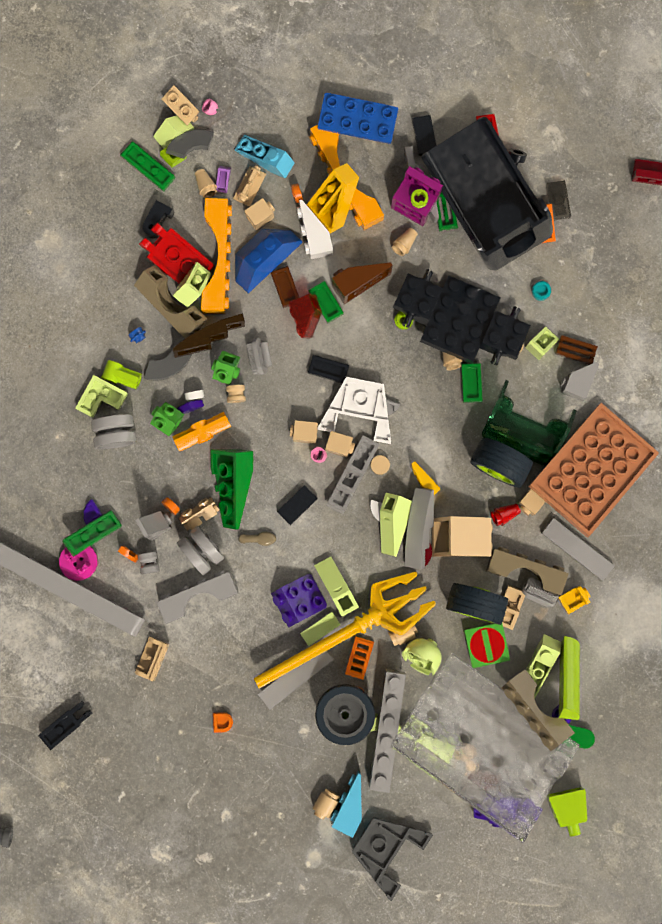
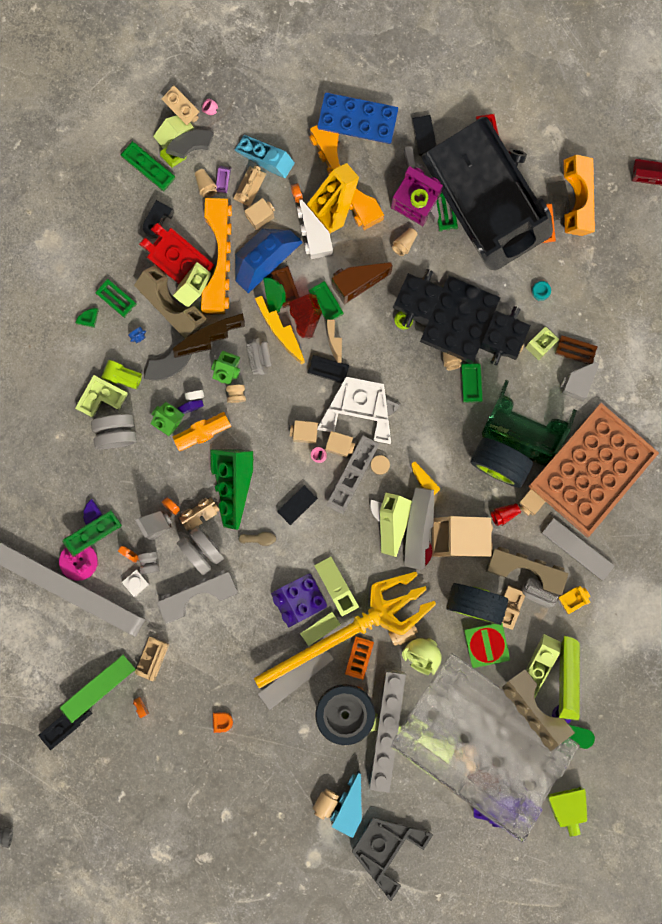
none -> bright green slope [60,655,136,723]
none -> green tile [75,308,99,328]
none -> green tile [95,279,137,319]
none -> white plate [122,570,150,597]
none -> orange tile [133,697,149,718]
none -> yellow slope [255,296,305,365]
none -> green tile [263,278,286,313]
none -> tan slope [327,320,342,363]
none -> light orange arch [563,155,595,236]

